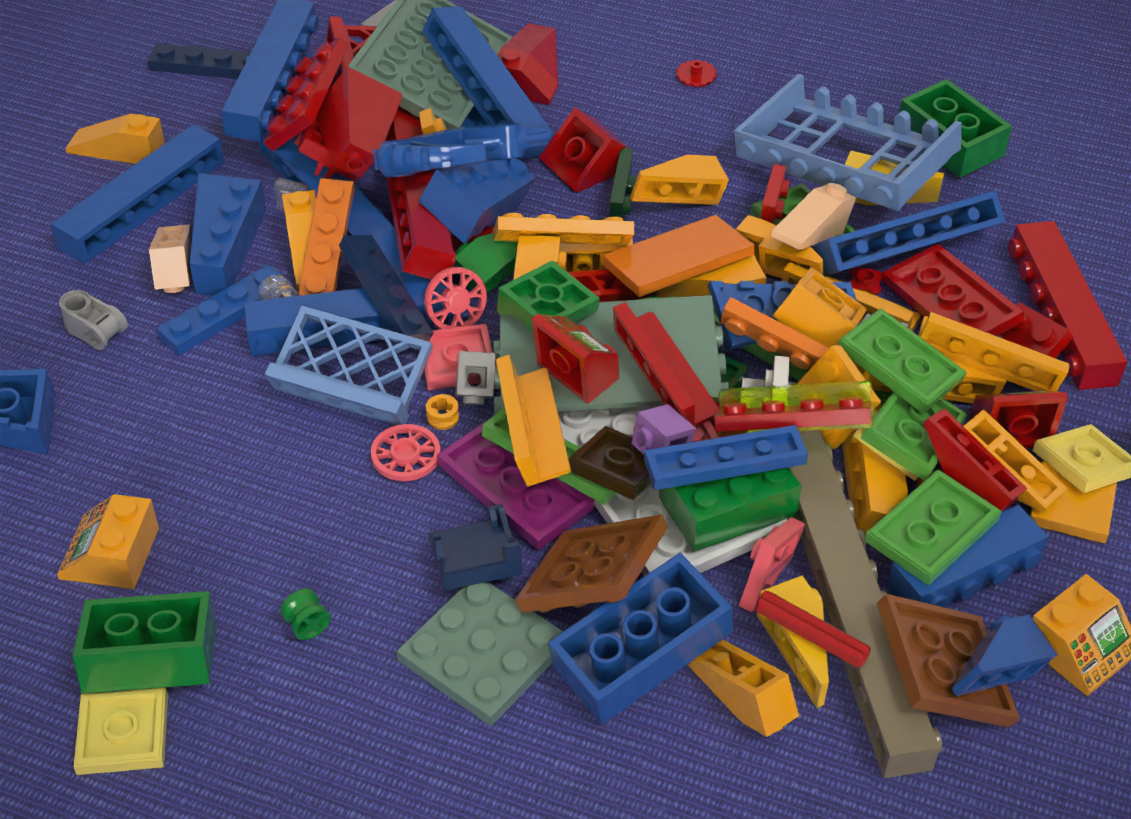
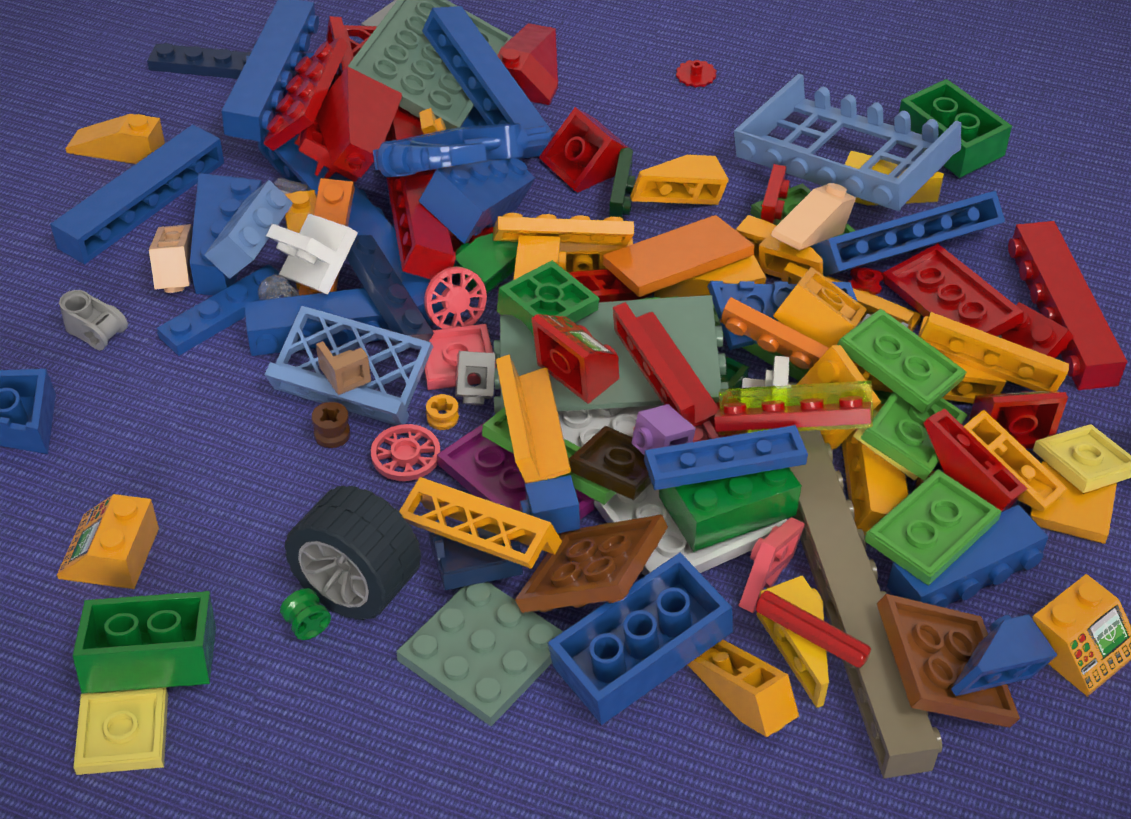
none -> medium blue brick [204,180,293,279]
none -> white bracket [266,214,358,295]
none -> black wheel [285,486,421,620]
none -> reddish brown wheel [312,402,350,448]
none -> medium nougat panel [316,341,371,395]
none -> light orange fence [399,477,562,569]
none -> blue brick [520,475,580,533]

